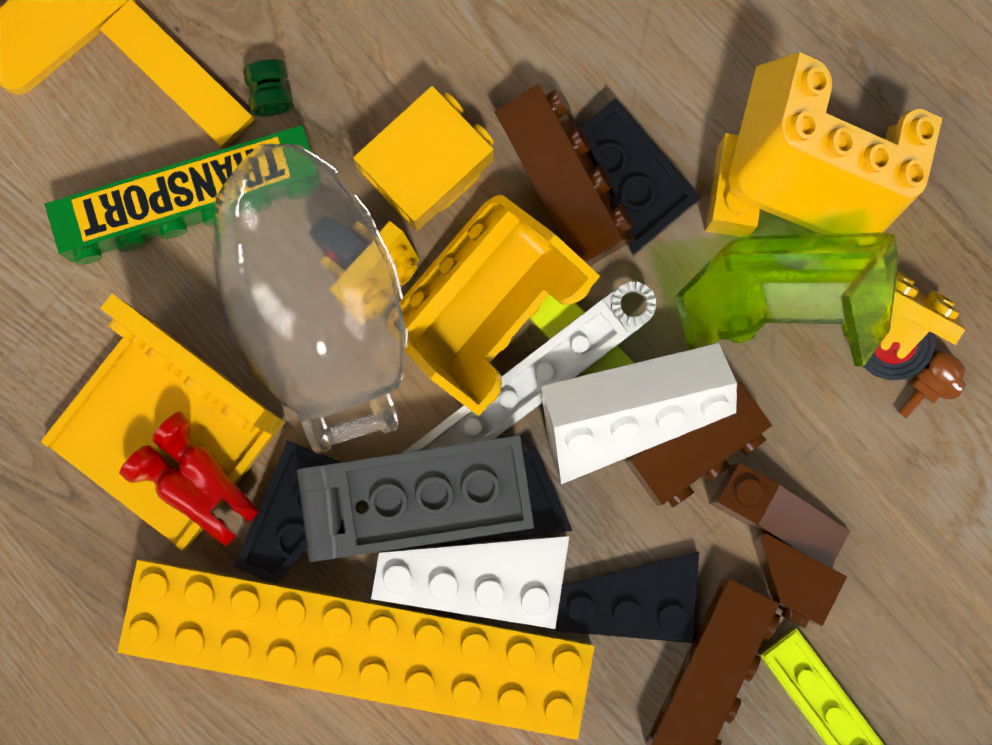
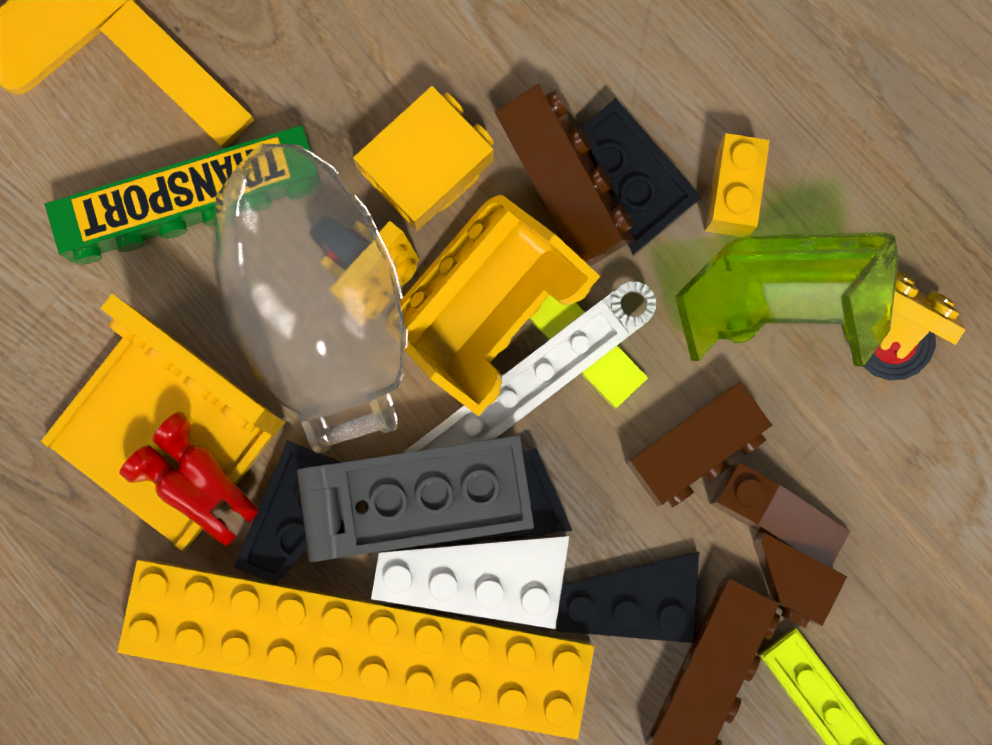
dark green wheel [243,59,294,117] -> none
white wedge [541,343,737,484] -> none
yellow windscreen [729,52,943,246] -> none
dark orange piece [898,350,966,419] -> none

